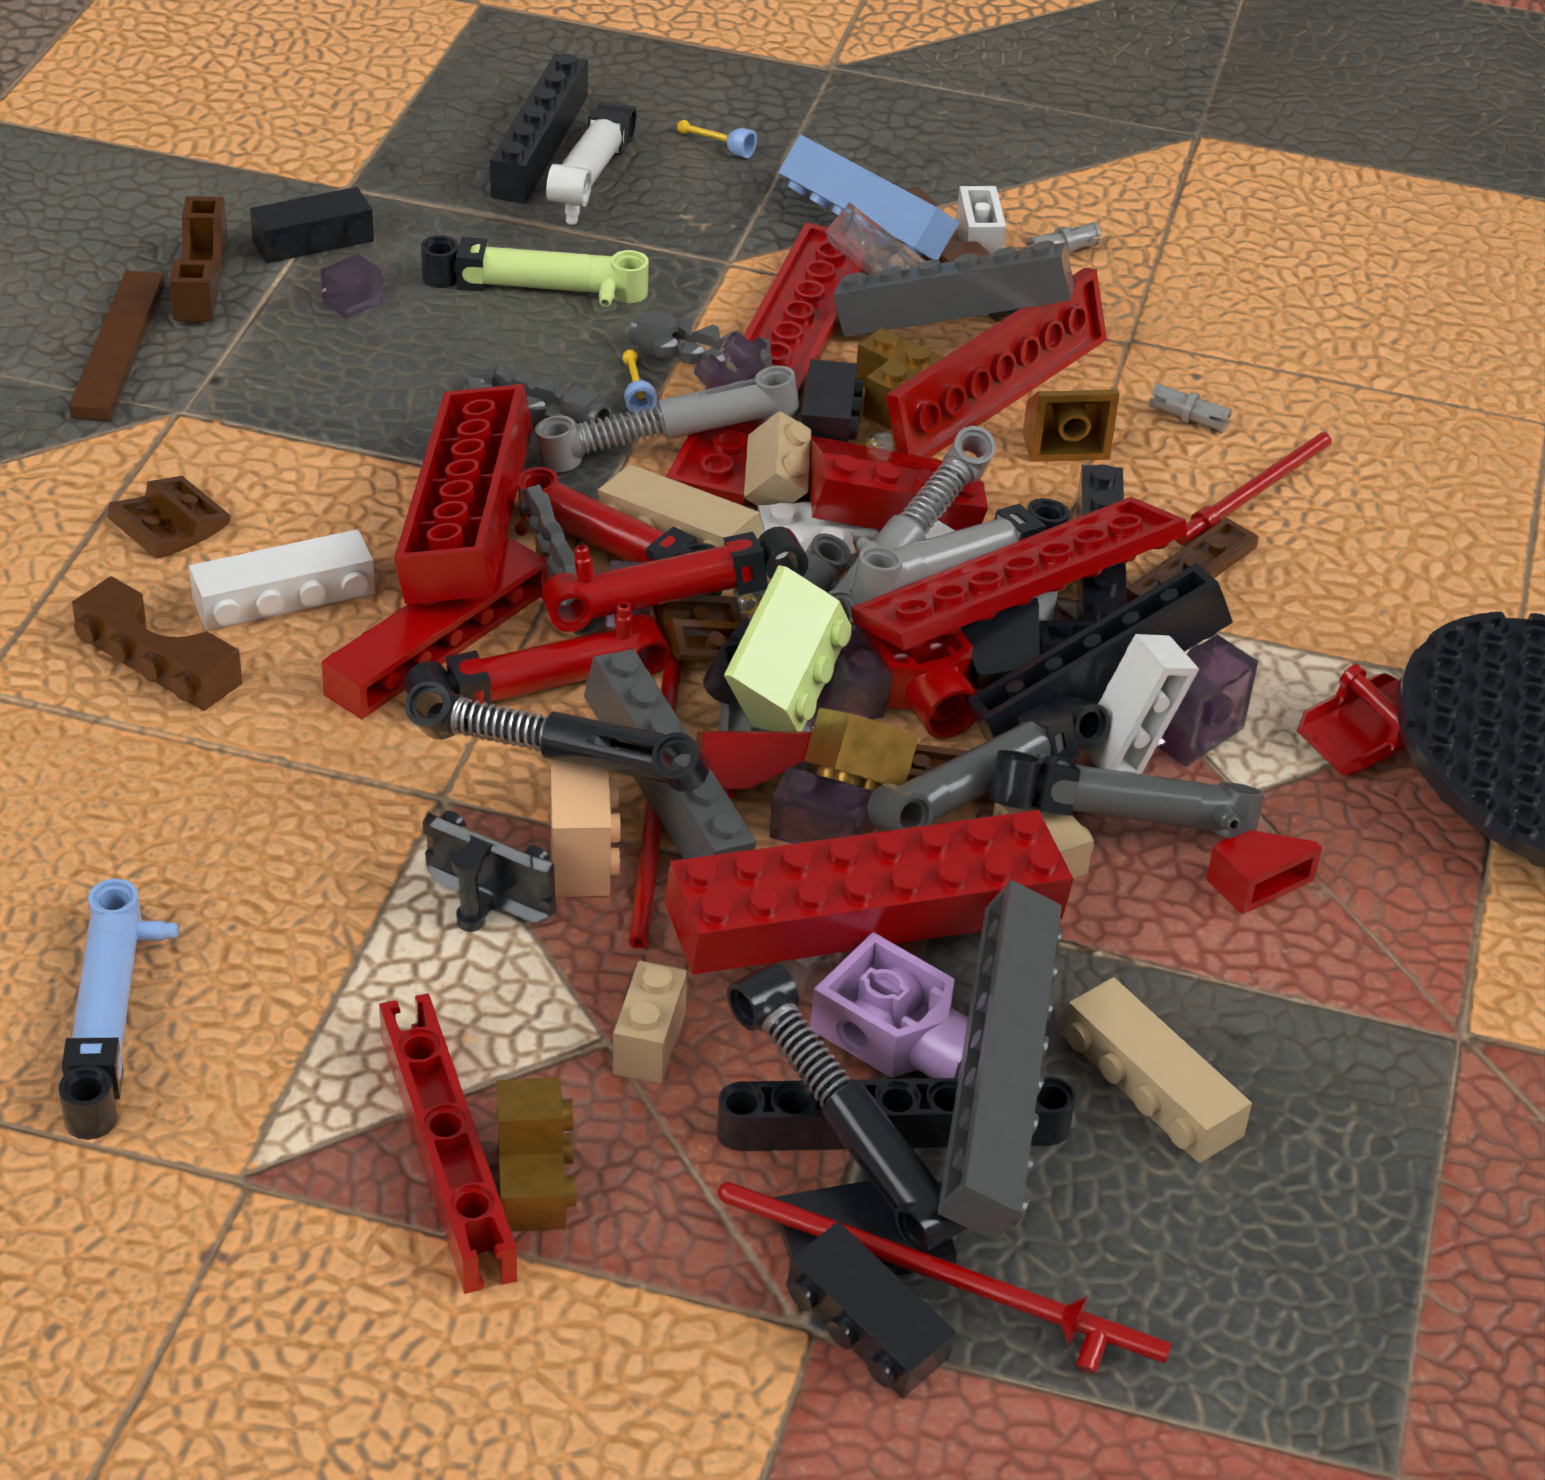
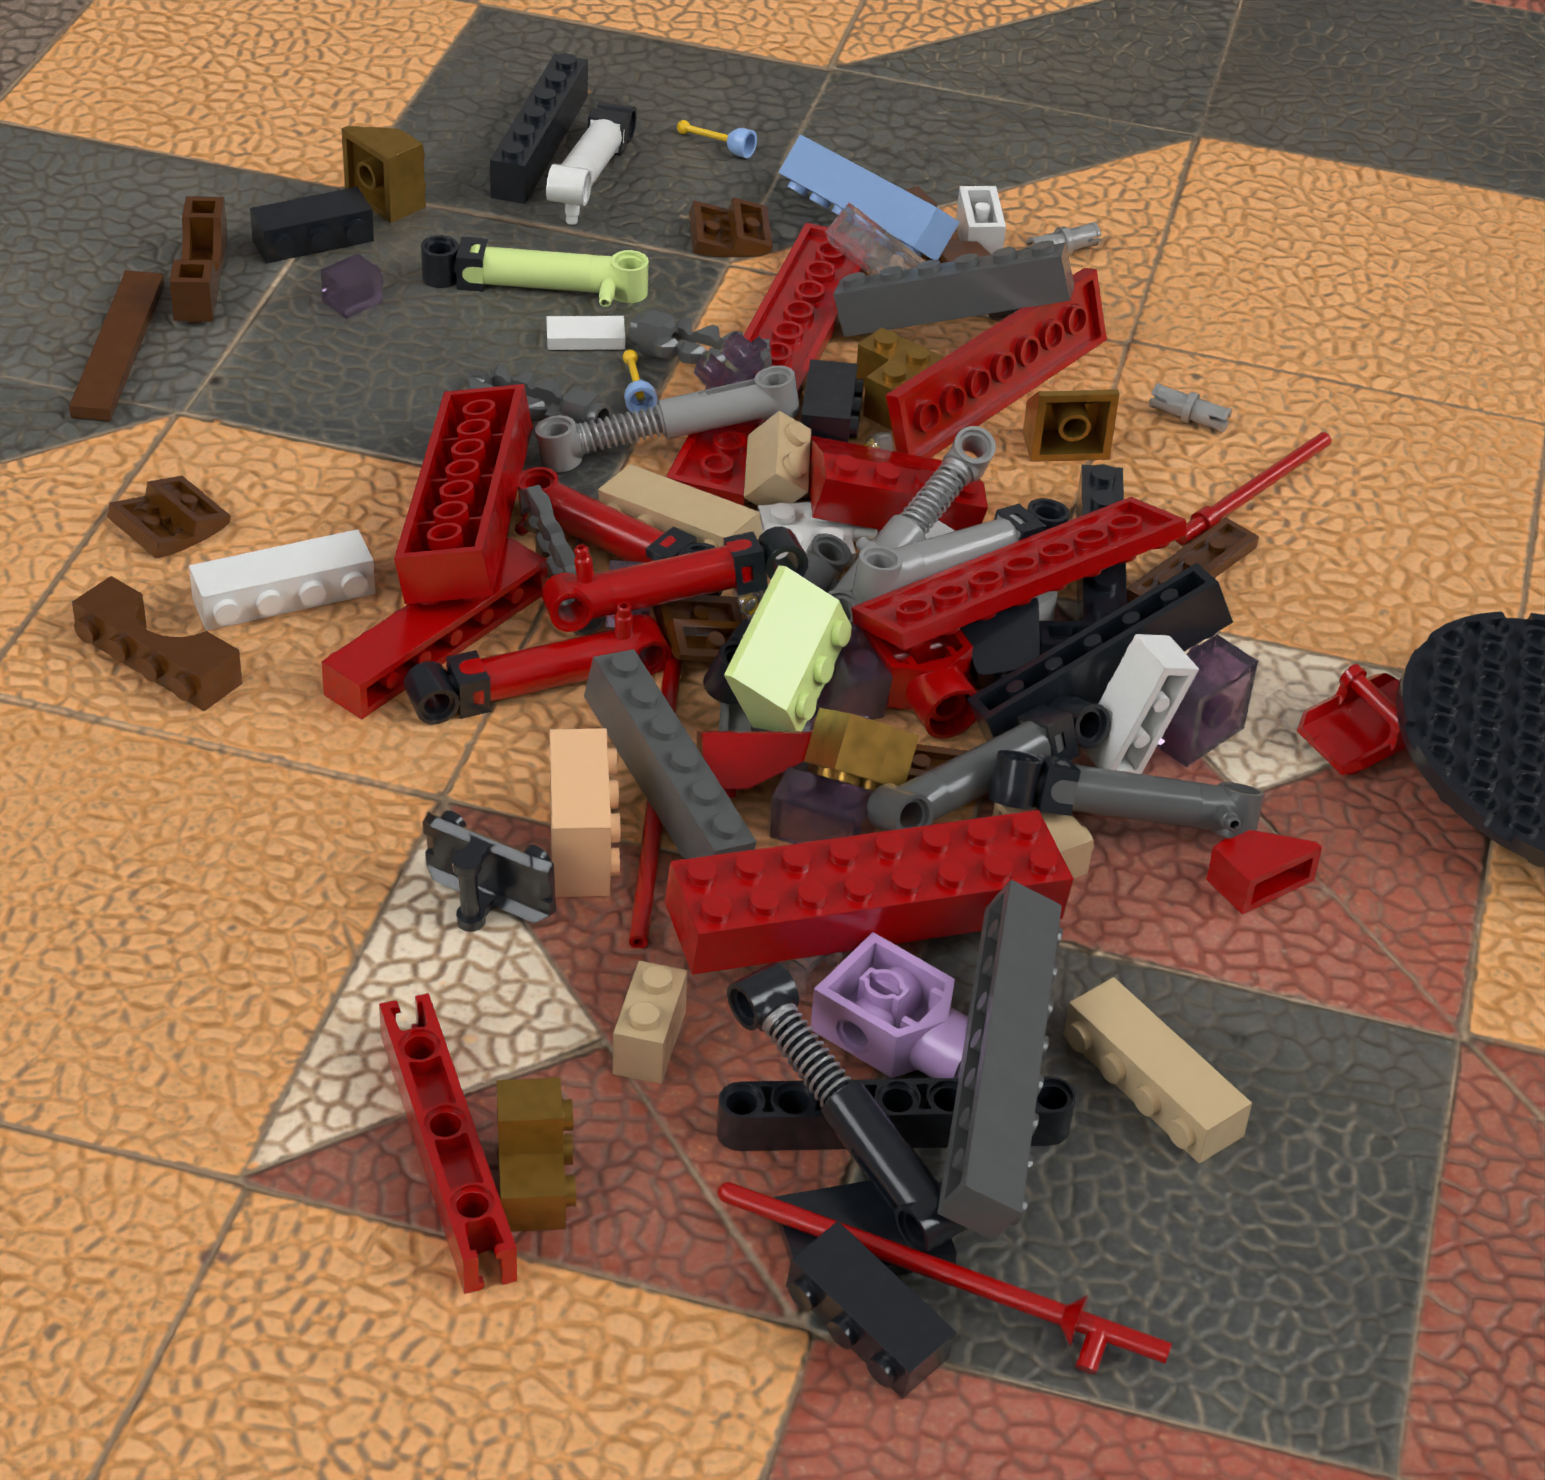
light blue piece [58,878,179,1140] -> none
black piece [405,681,709,792] -> none
none -> pearl gold slope [341,126,426,223]
none -> white tile [546,316,625,350]
none -> reddish brown slope [689,197,773,257]

